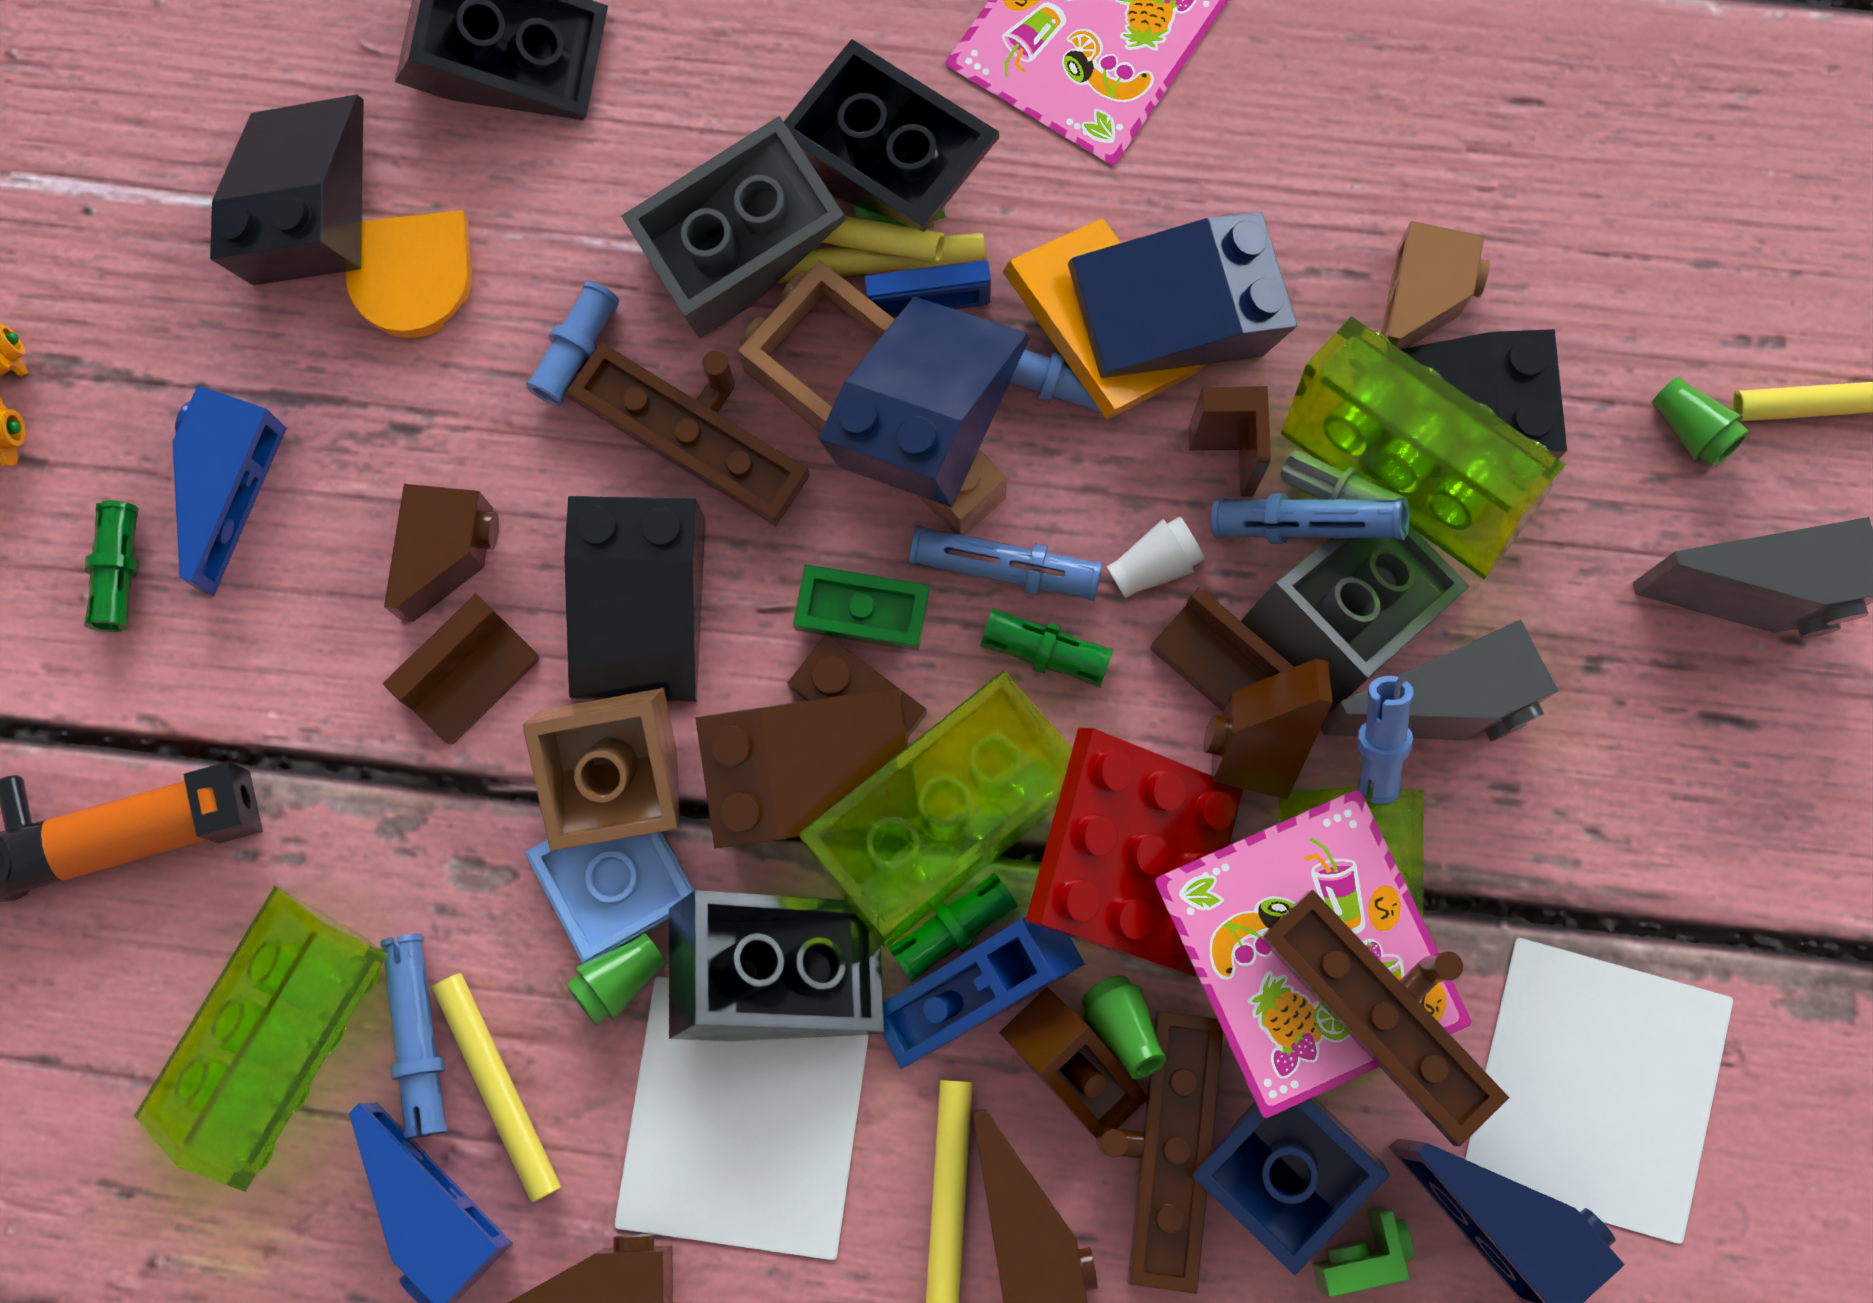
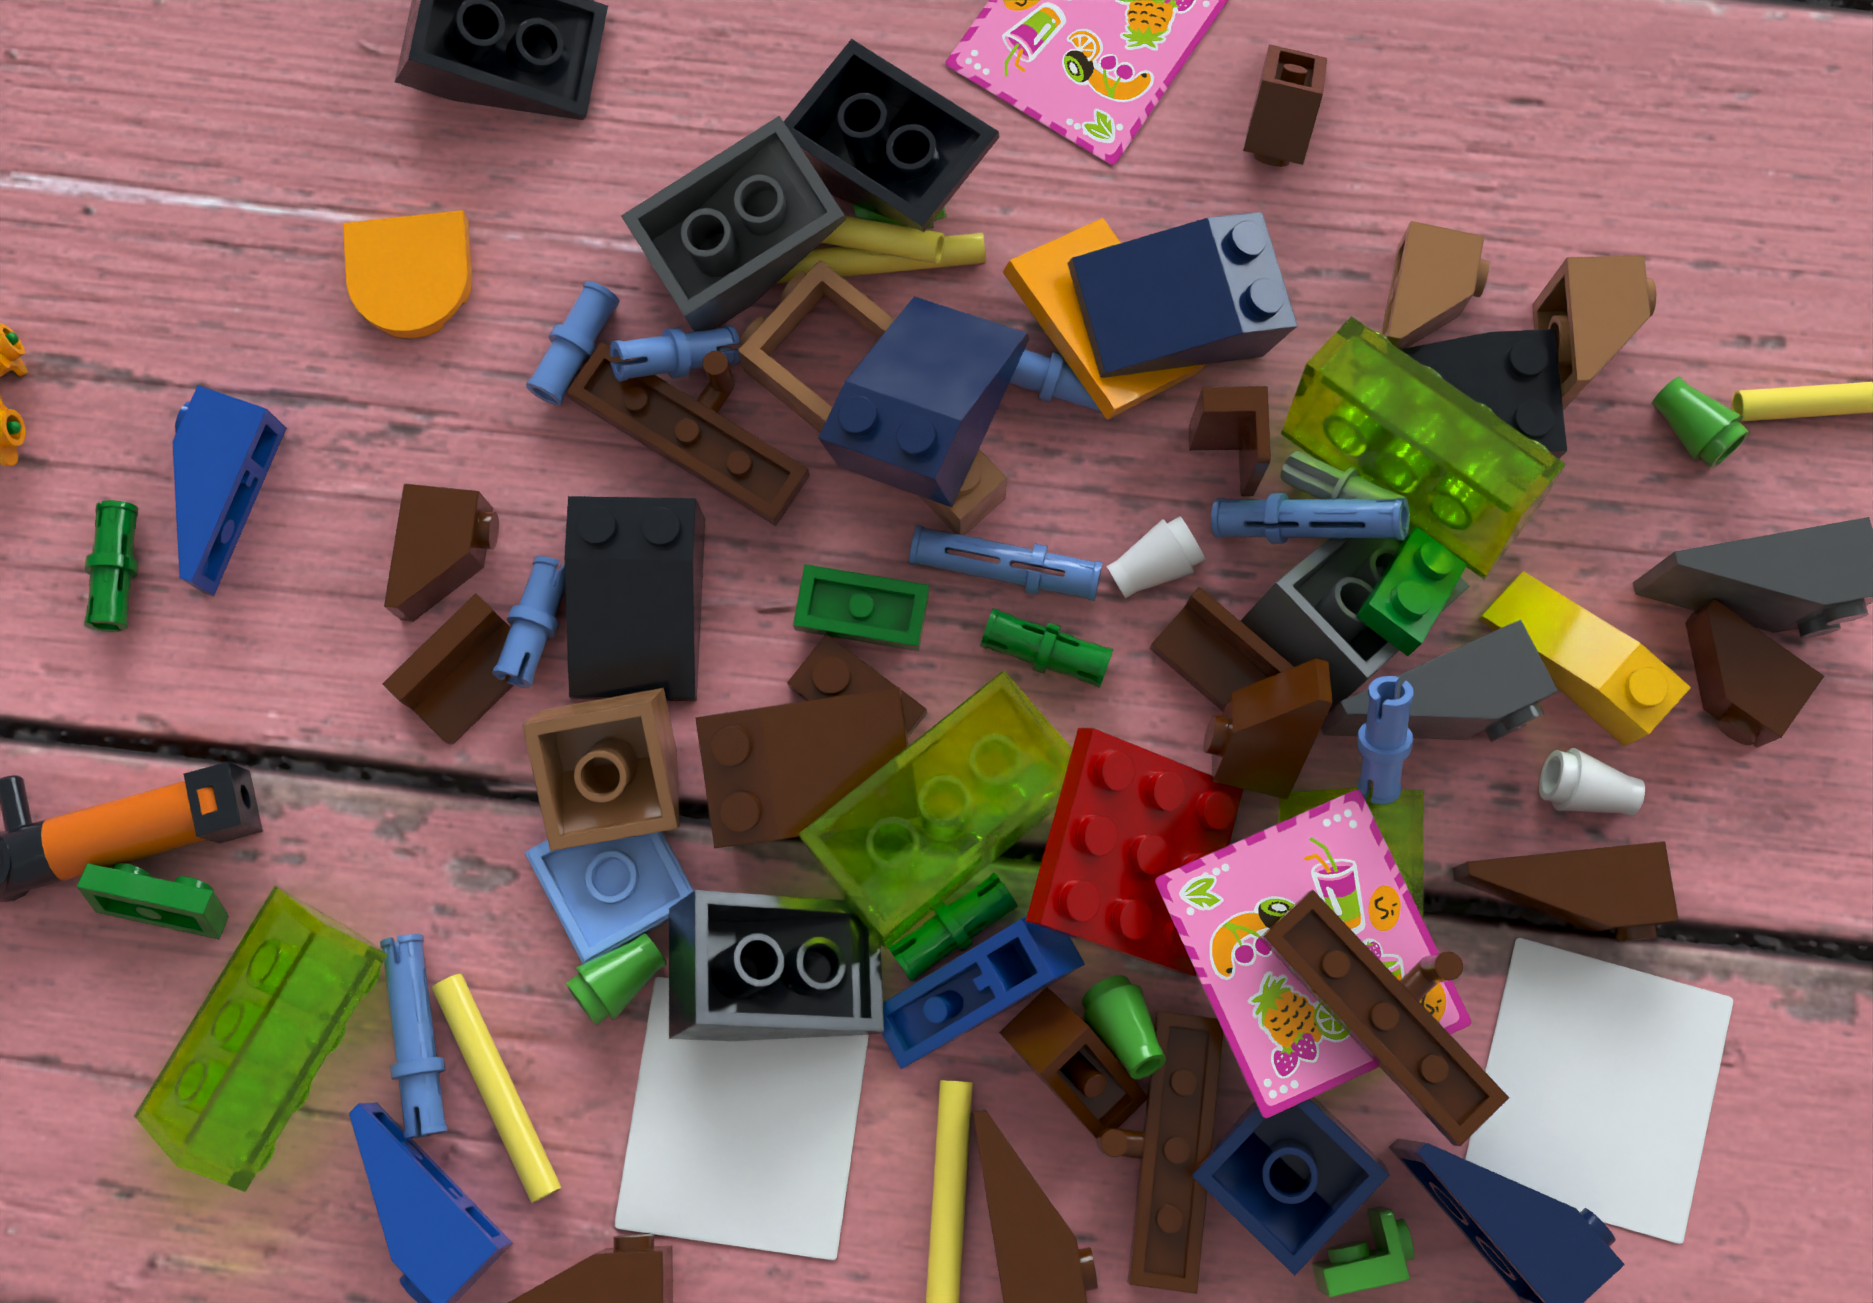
black slope [210,94,364,285] -> none
blue tile [865,260,991,317] -> none
none -> green plate [77,863,229,940]
none -> medium blue pin [492,556,565,688]
none -> medium blue pin [610,325,740,382]
none -> reddish brown slope [1243,44,1327,167]
none -> green plate [1356,526,1468,656]
none -> reddish brown slope [1452,841,1679,942]
none -> yellow slope [1479,571,1691,747]
none -> medium nougat slope [1532,255,1657,411]
none -> white cone [1539,748,1645,816]
none -> reddish brown slope [1685,599,1824,748]

